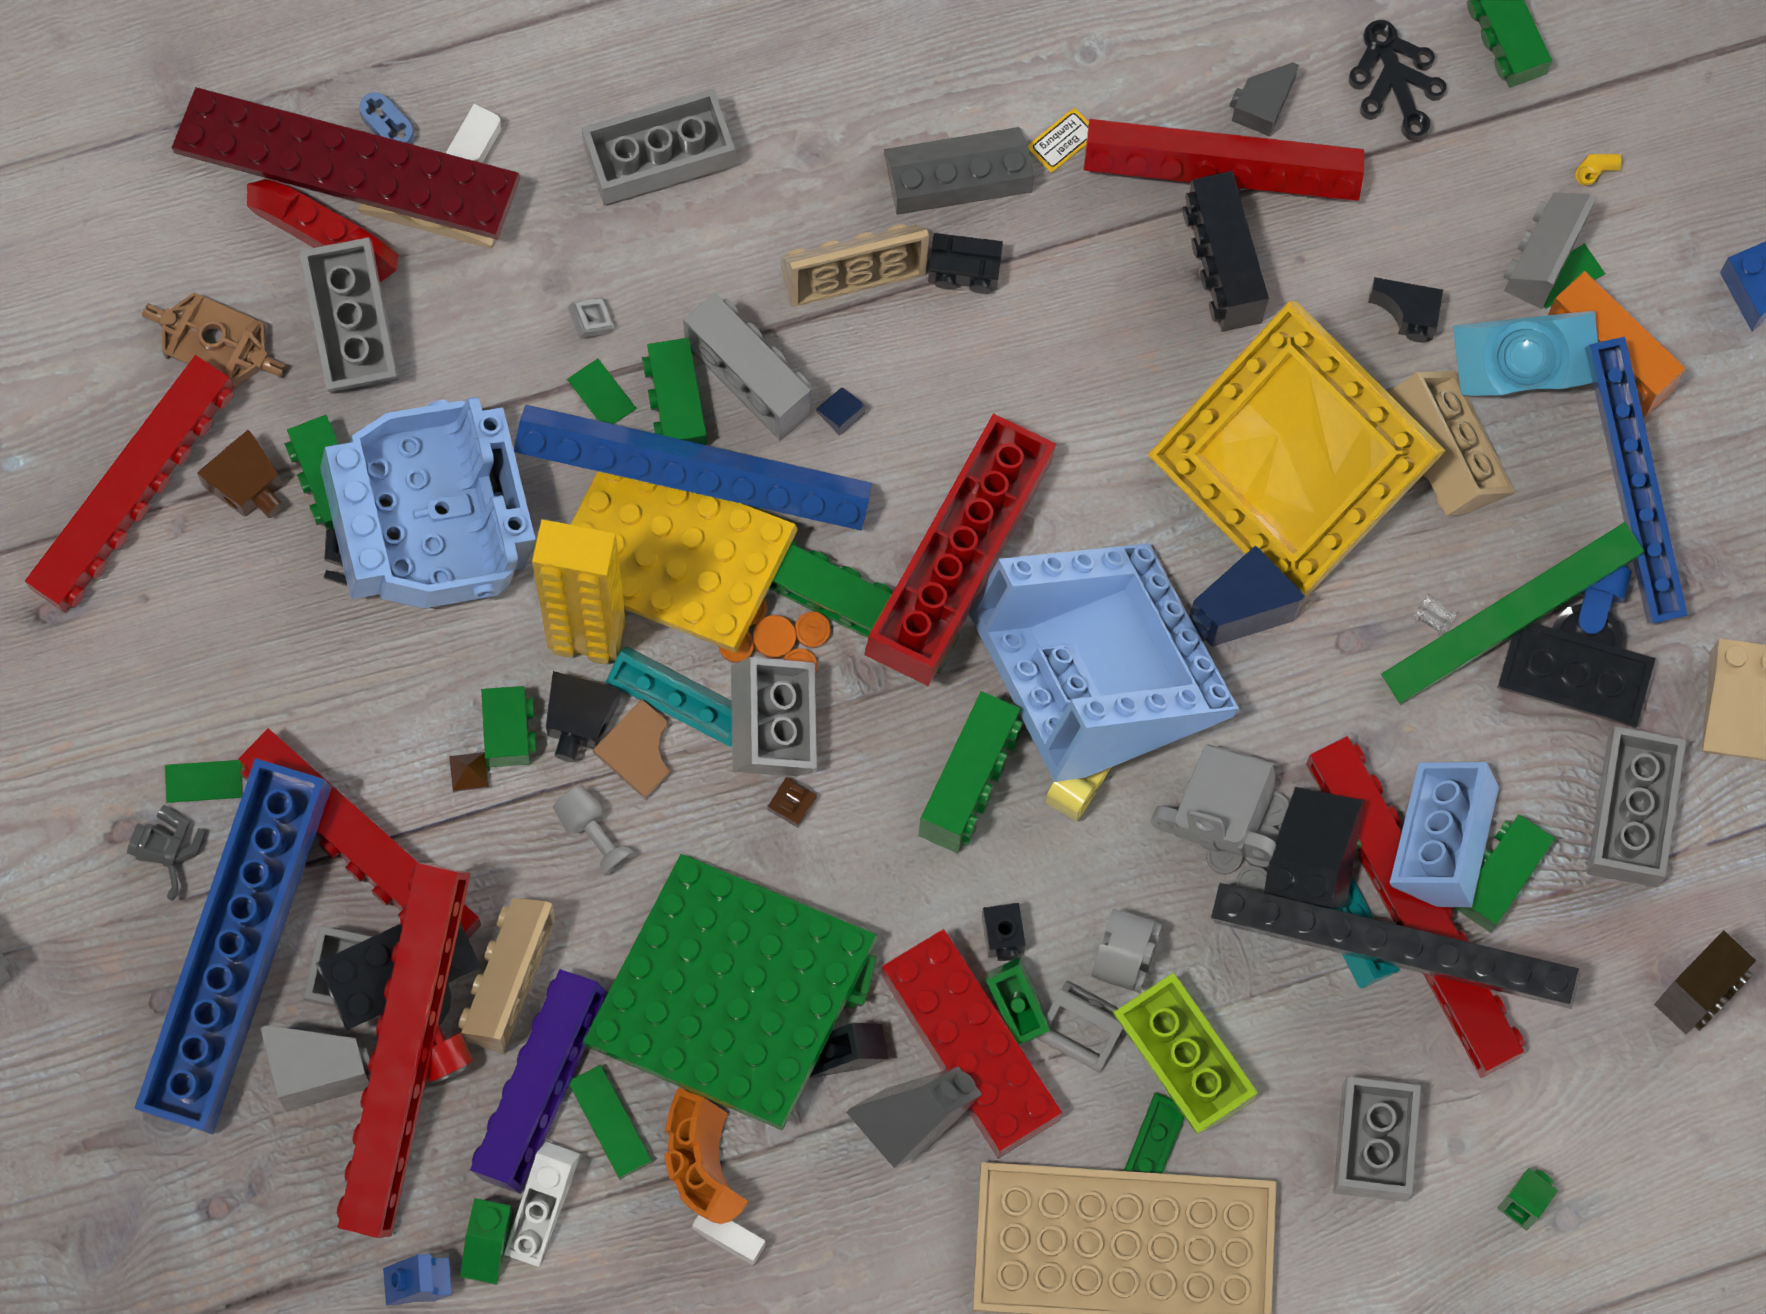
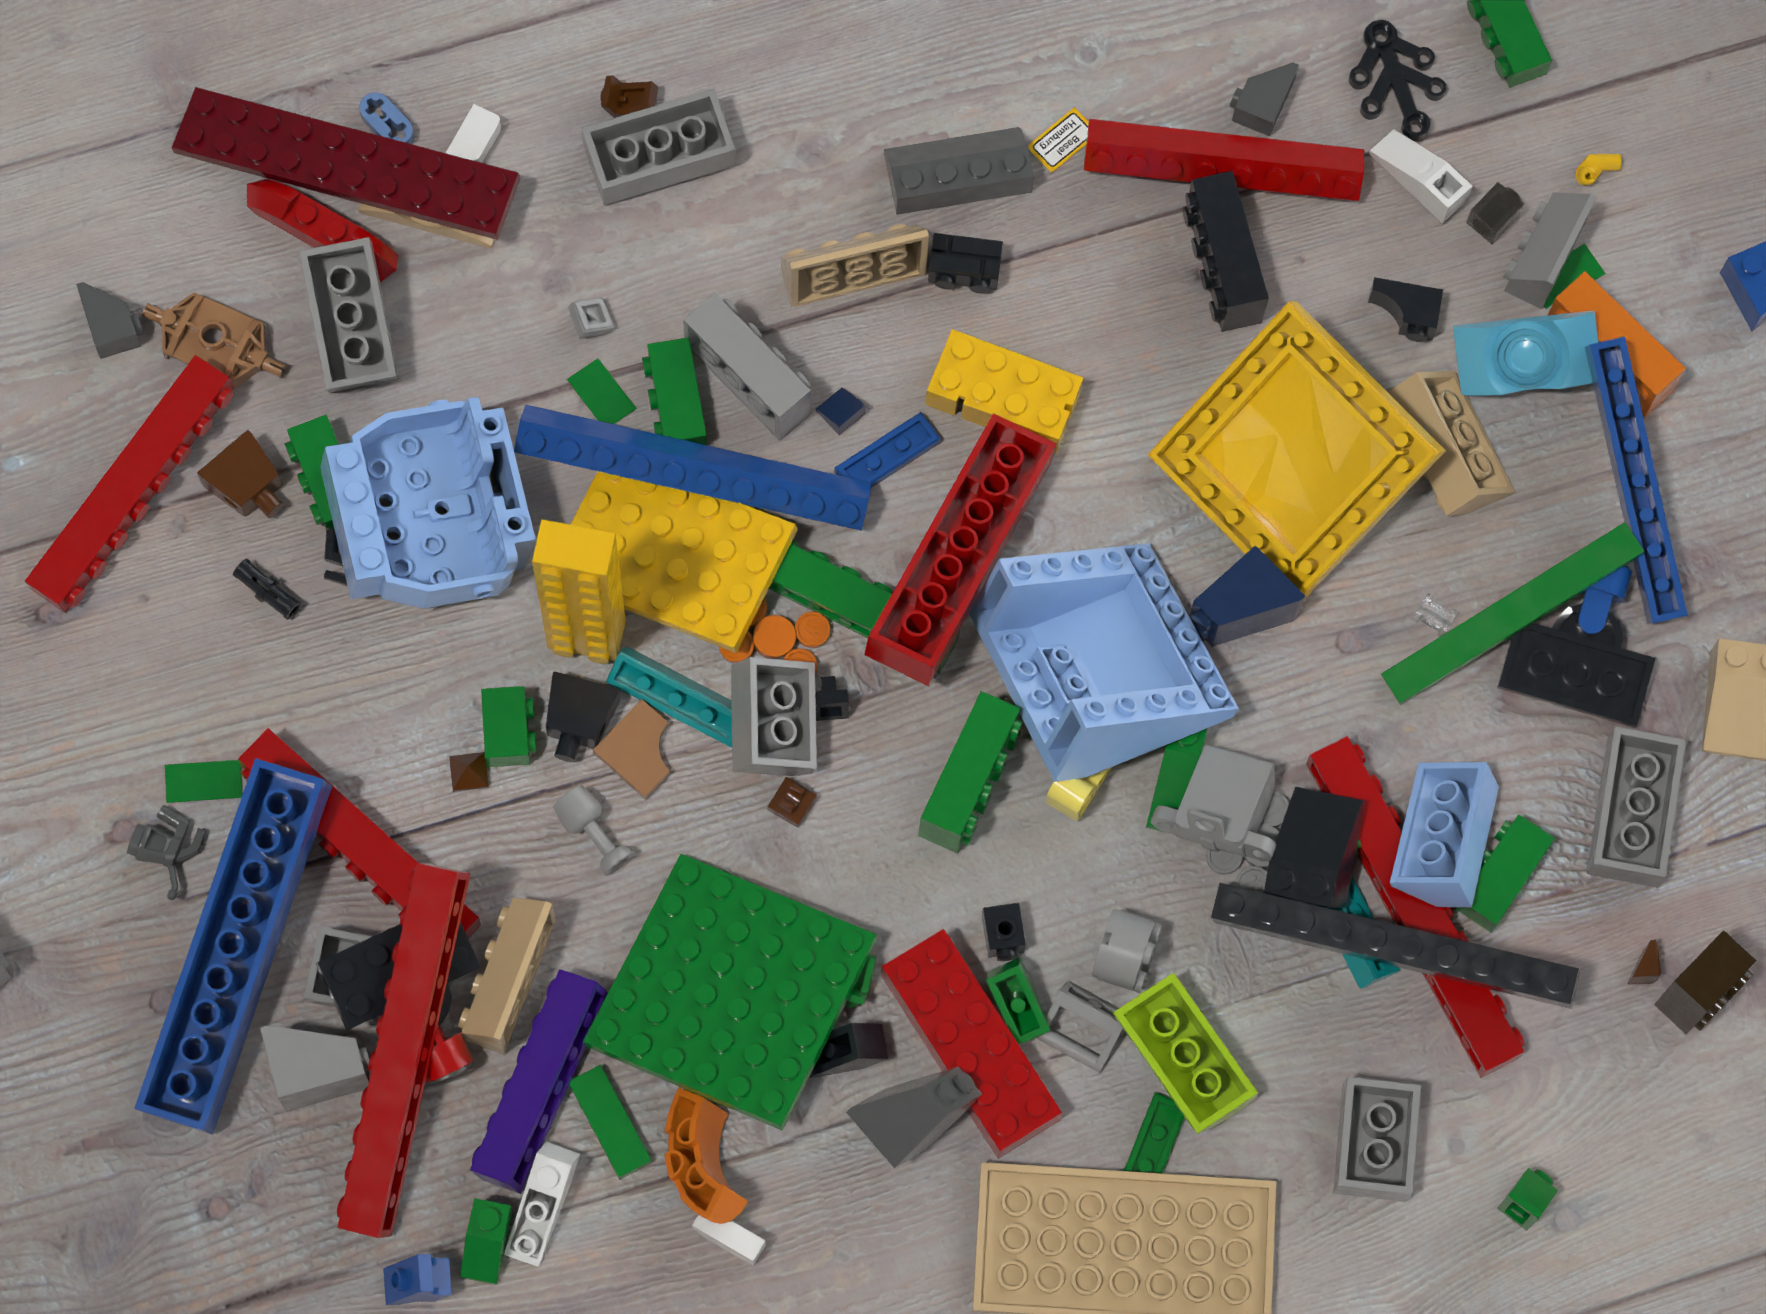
none -> dark grey slope [76,282,144,359]
none -> black pin [233,558,302,620]
none -> reddish brown bracket [600,75,658,118]
none -> black tile [815,676,849,721]
none -> blue tile [834,412,941,488]
none -> yellow piece [925,329,1083,454]
none -> green slope [1146,728,1207,833]
none -> white slope [1369,129,1472,224]
none -> clear smoke brick [1466,182,1524,245]
none -> reddish brown slope [1627,940,1661,985]

